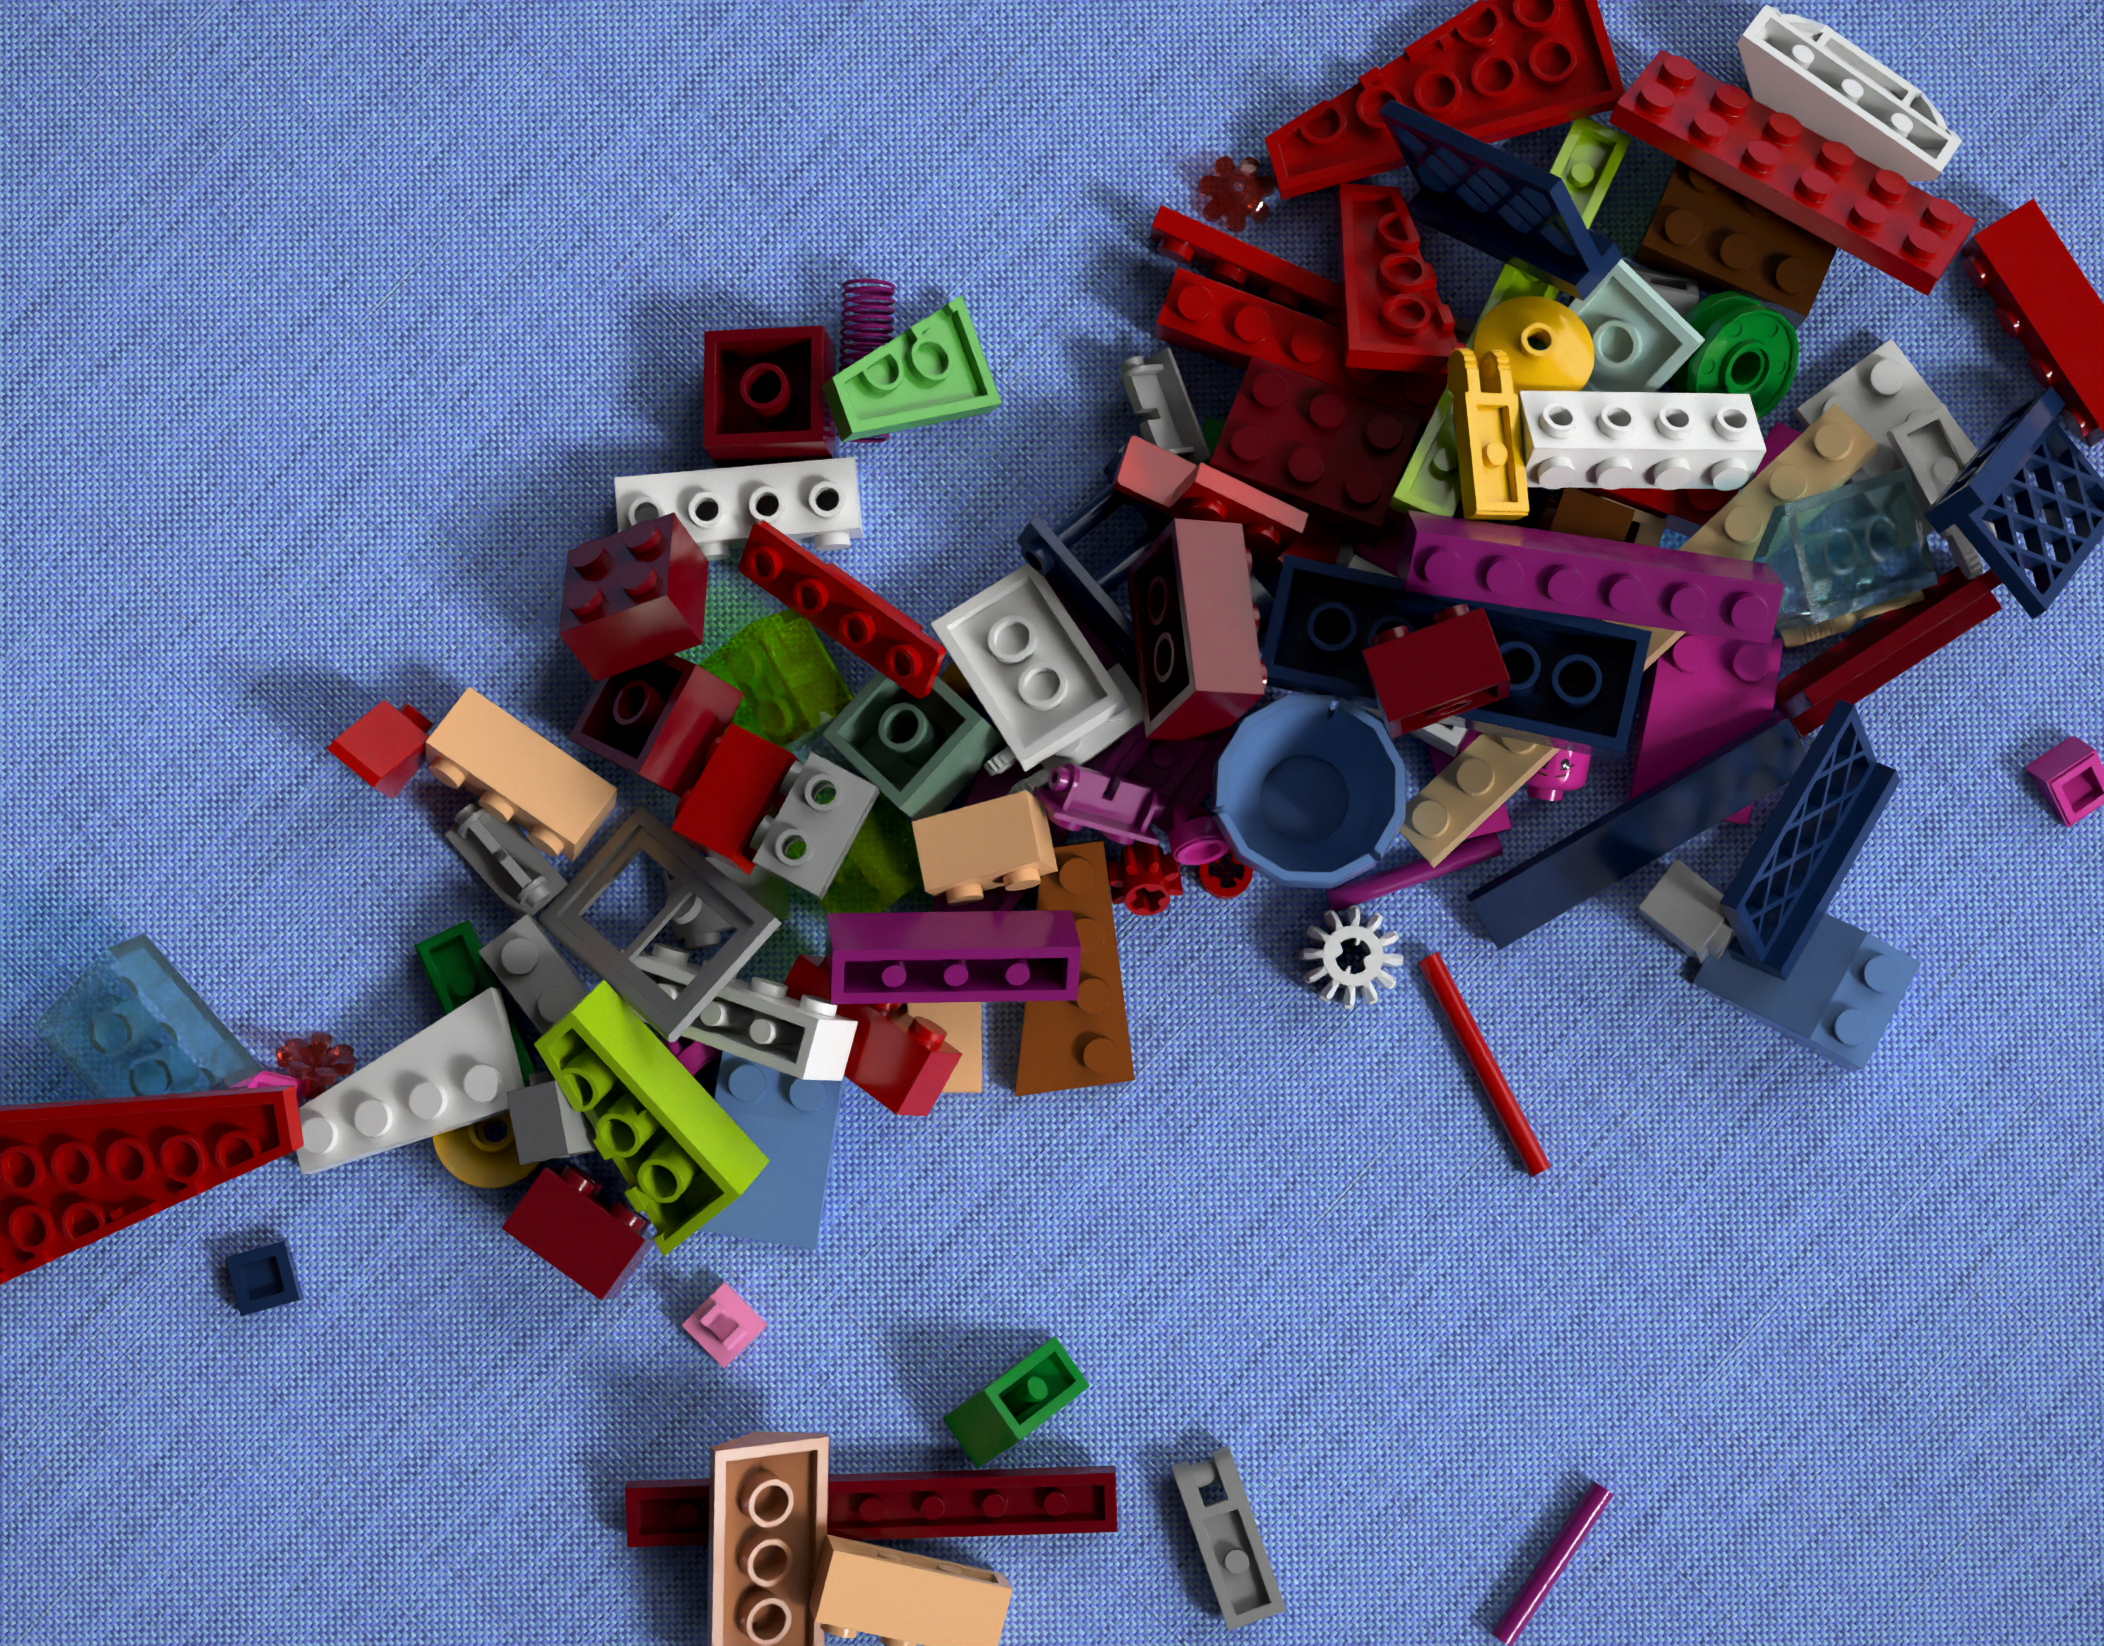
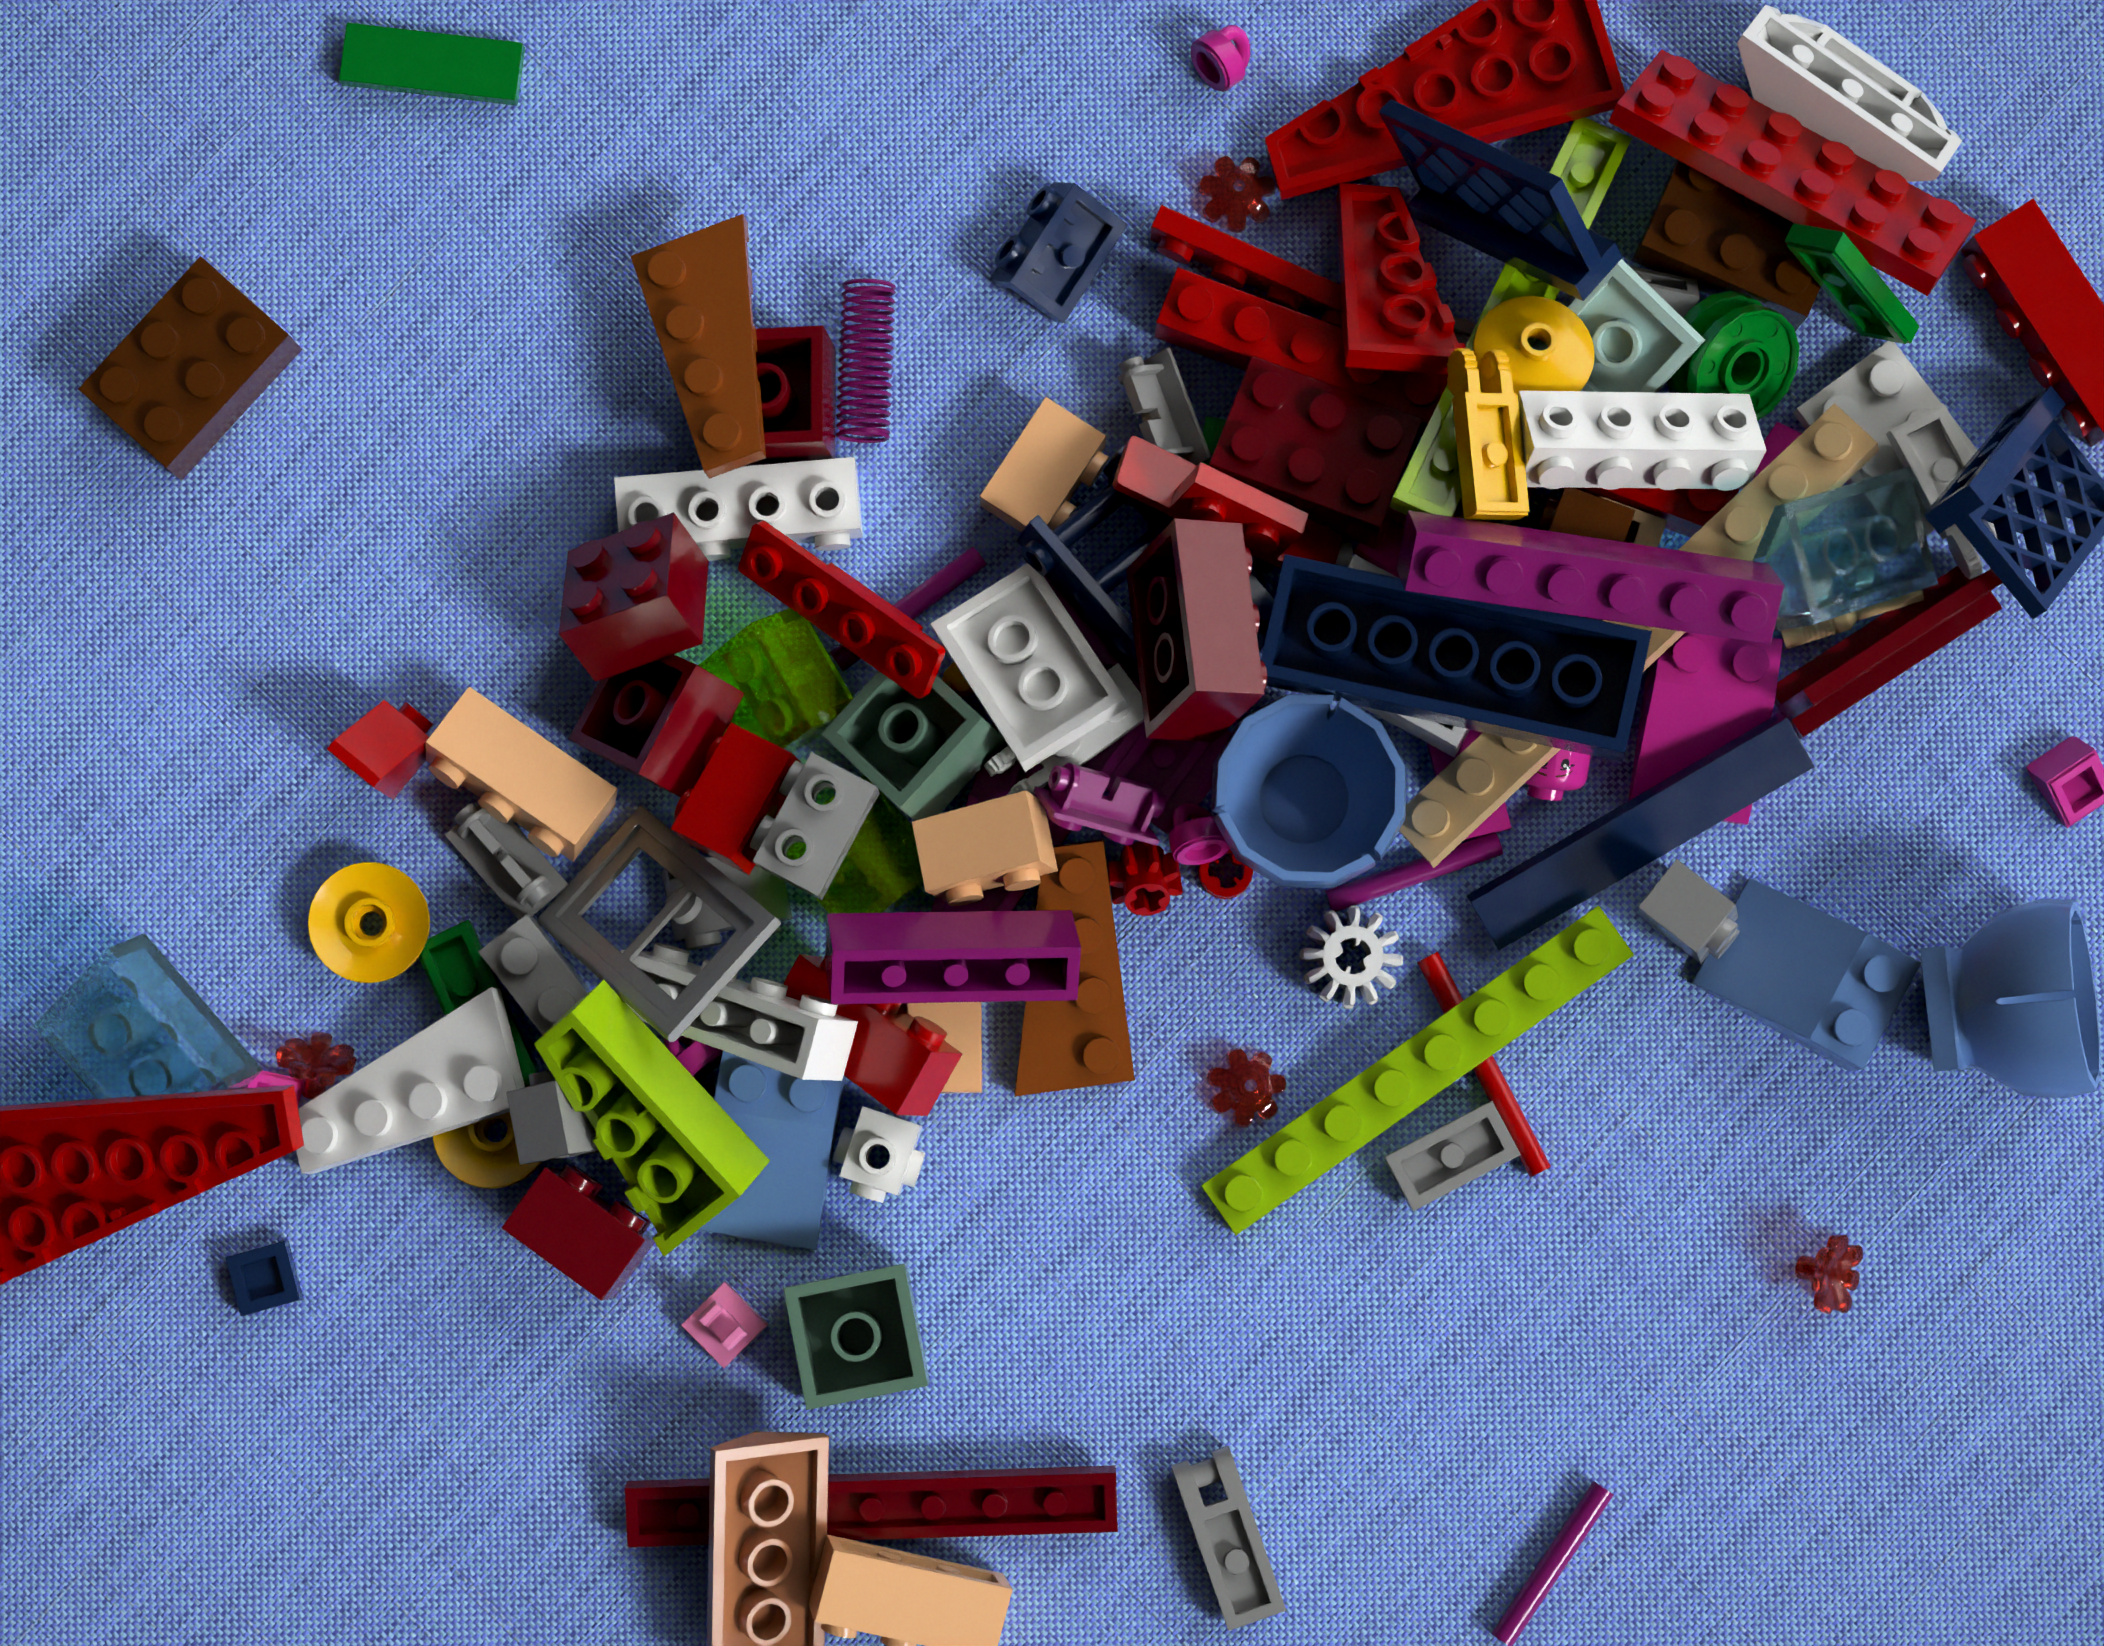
bright green wing [822,295,1002,442] -> none
green slope [942,1336,1090,1468] -> none
dark red brick [1362,604,1510,739] -> none
dark blue fence [1720,699,1900,981] -> none
none -> reddish brown brick [78,256,302,481]
none -> yellow dish [308,862,430,983]
none -> green tile [339,23,525,106]
none -> dark orange wing [631,214,766,479]
none -> sand green brick [783,1263,930,1410]
none -> magenta bar [829,546,987,672]
none -> white brick [833,1106,926,1203]
none -> light nougat brick [980,397,1109,533]
none -> dark blue bracket [990,182,1128,323]
none -> dark pink tile [1190,25,1251,92]
none -> lime plate [1201,905,1634,1235]
none -> clear red plant [1207,1048,1287,1128]
none -> light grey plate [1383,1101,1521,1211]
none -> green tile [1785,223,1919,344]
none -> clear red plant [1795,1235,1863,1314]
none -> medium blue plate [1920,899,2101,1098]

